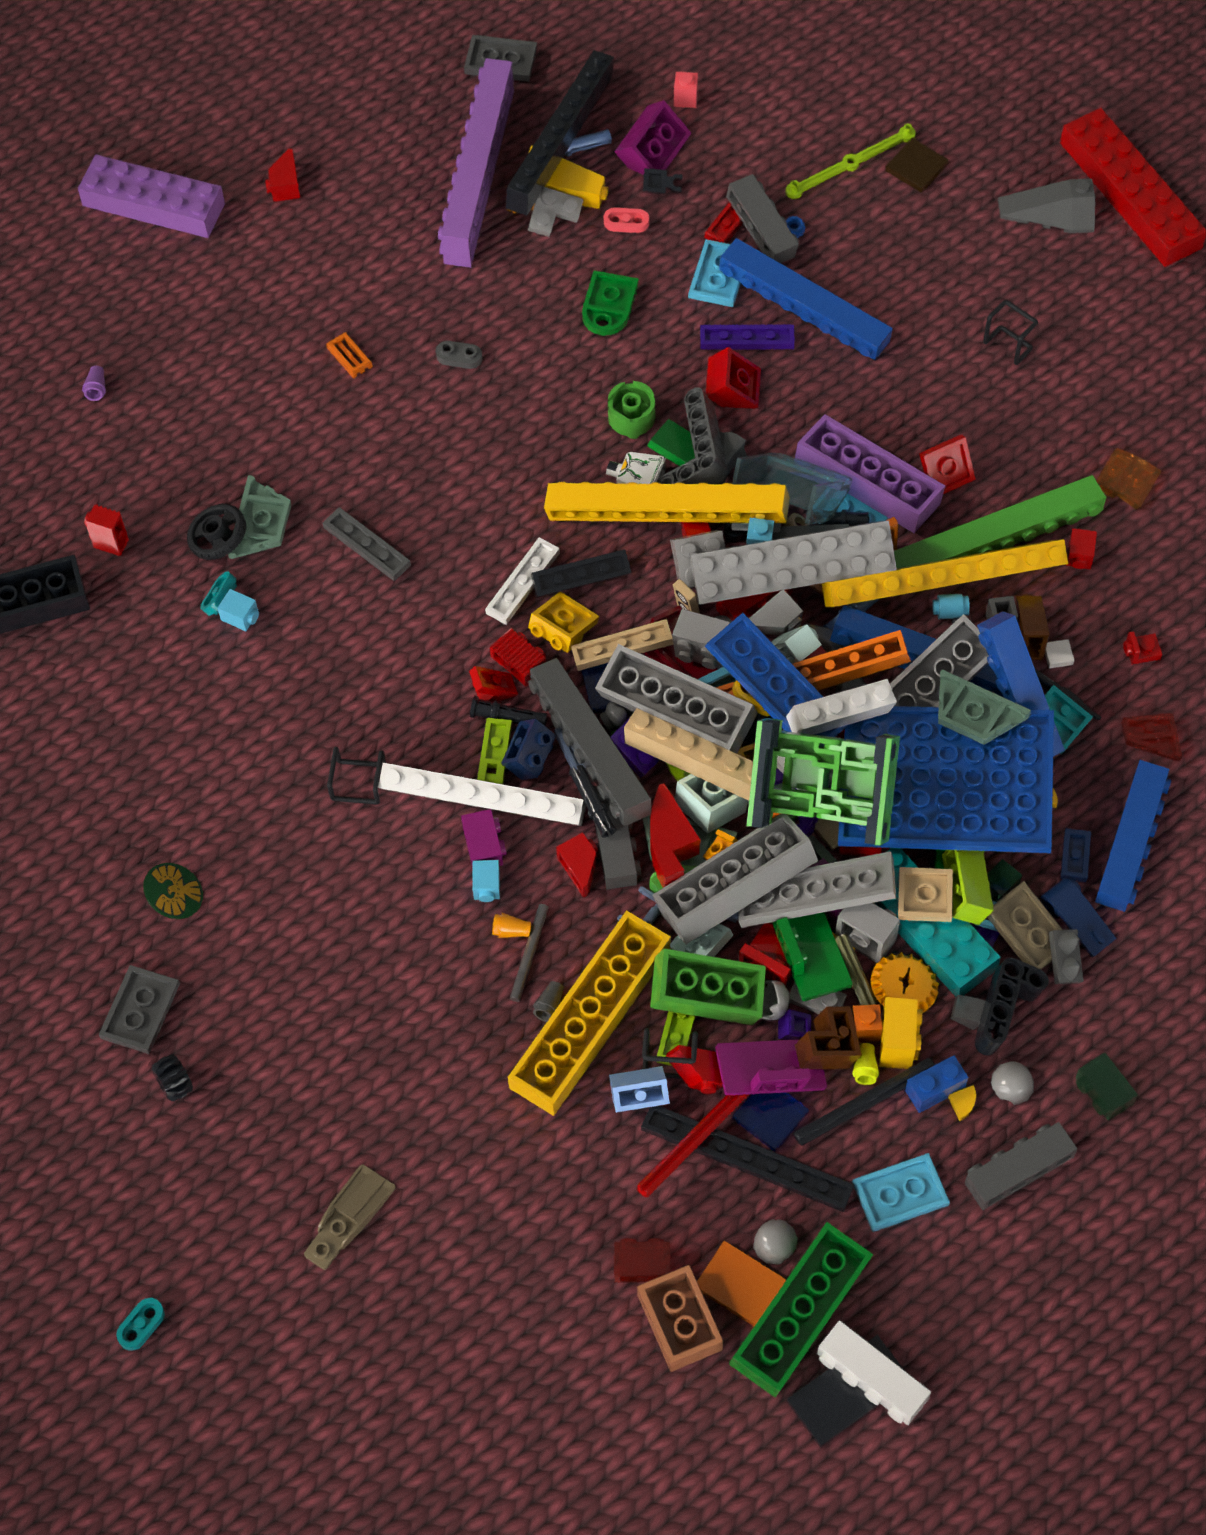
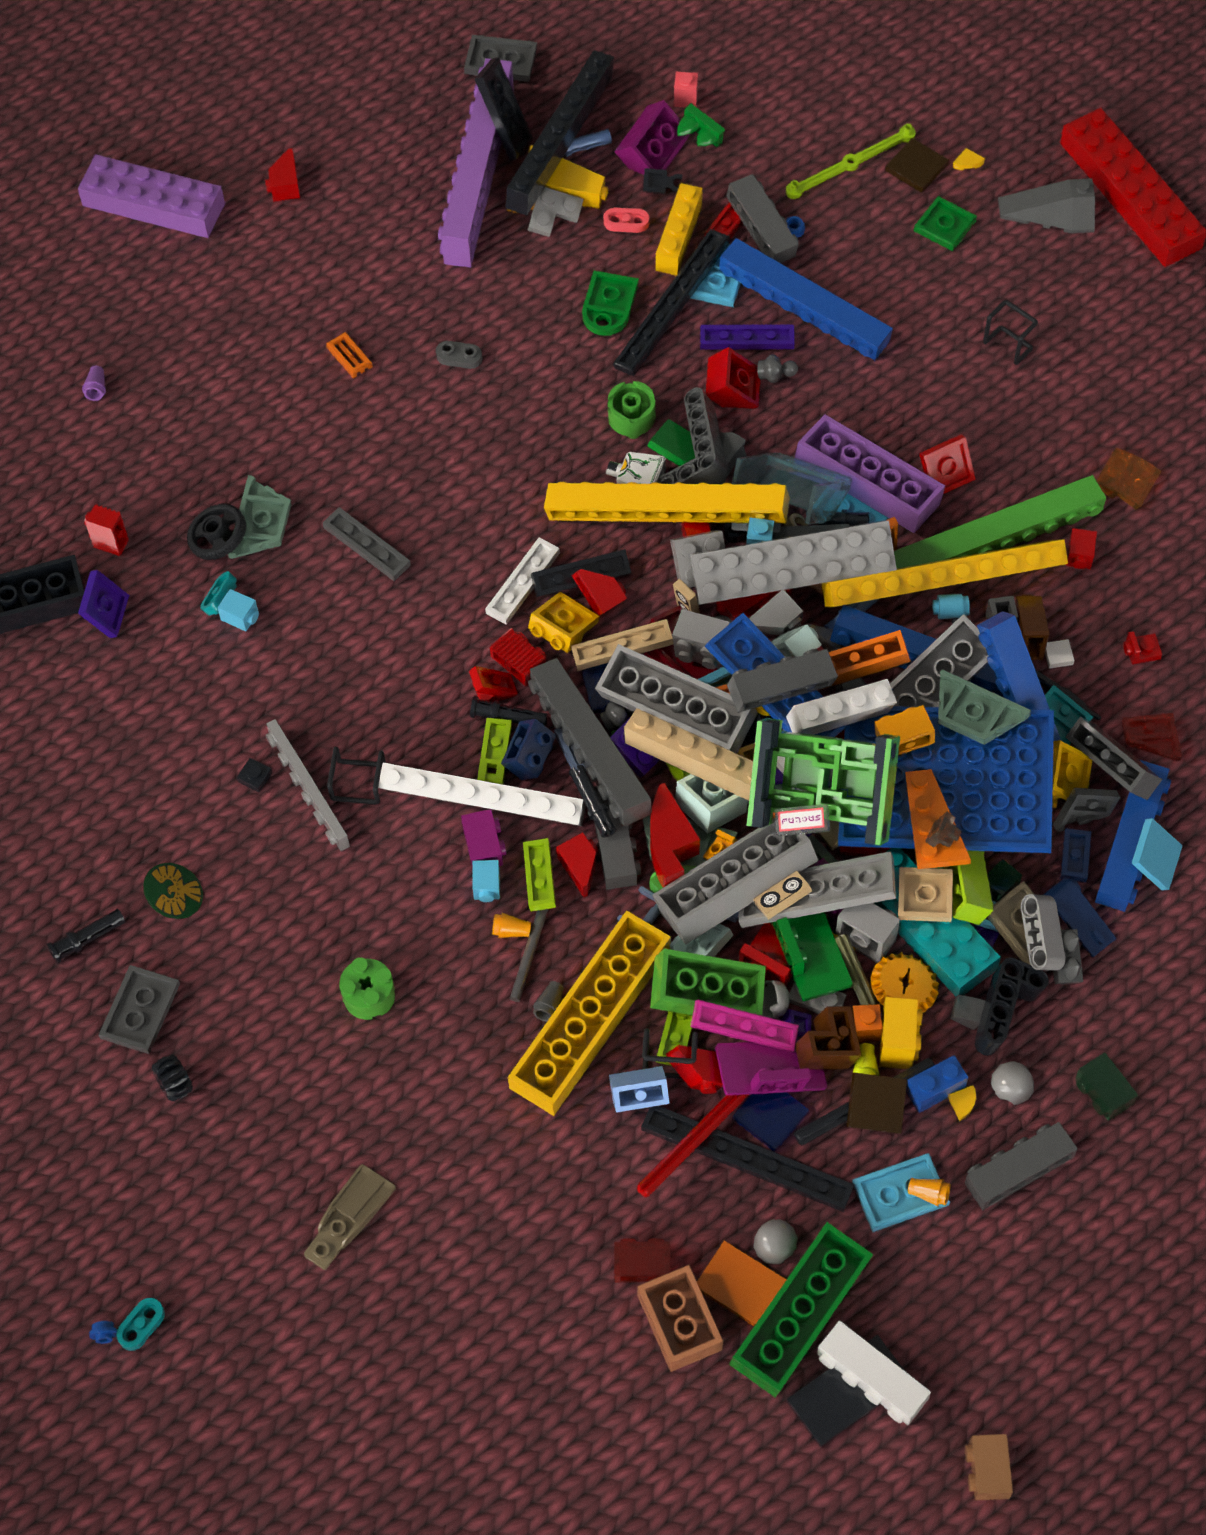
none -> black pin [46,908,126,964]
none -> dark purple plate [78,570,129,638]
none -> blue plate [89,1321,117,1344]
none -> black plate [237,758,273,793]
none -> light grey plate [266,719,350,851]
none -> bright green brick [339,958,395,1020]
none -> black tile [474,57,533,161]
none -> lime plate [523,838,556,912]
none -> red slope [571,569,627,616]
none -> black tile [613,229,731,376]
none -> yellow brick [656,183,703,276]
none -> green tile [677,103,725,148]
none -> dark pink tile [690,1000,799,1052]
none -> dark grey brick [727,649,838,713]
none -> tan tile [753,871,812,920]
none -> dark grey animal [758,354,798,383]
none -> tile [775,804,830,836]
none -> dark brown tile [846,1073,907,1134]
none -> light orange brick [875,705,935,755]
none -> orange wing [905,769,971,870]
none -> light orange cone [908,1178,950,1206]
none -> green tile [914,196,977,251]
none -> clear smoke tile [925,812,961,847]
none -> yellow tile [953,148,985,170]
none -> medium nougat brick [965,1434,1013,1500]
none -> light grey beam [1021,894,1065,971]
none -> yellow plate [1052,740,1092,800]
none -> dark grey wing [1053,788,1120,832]
none -> dark grey brick [1065,717,1162,800]
none -> medium azure tile [1132,818,1183,890]

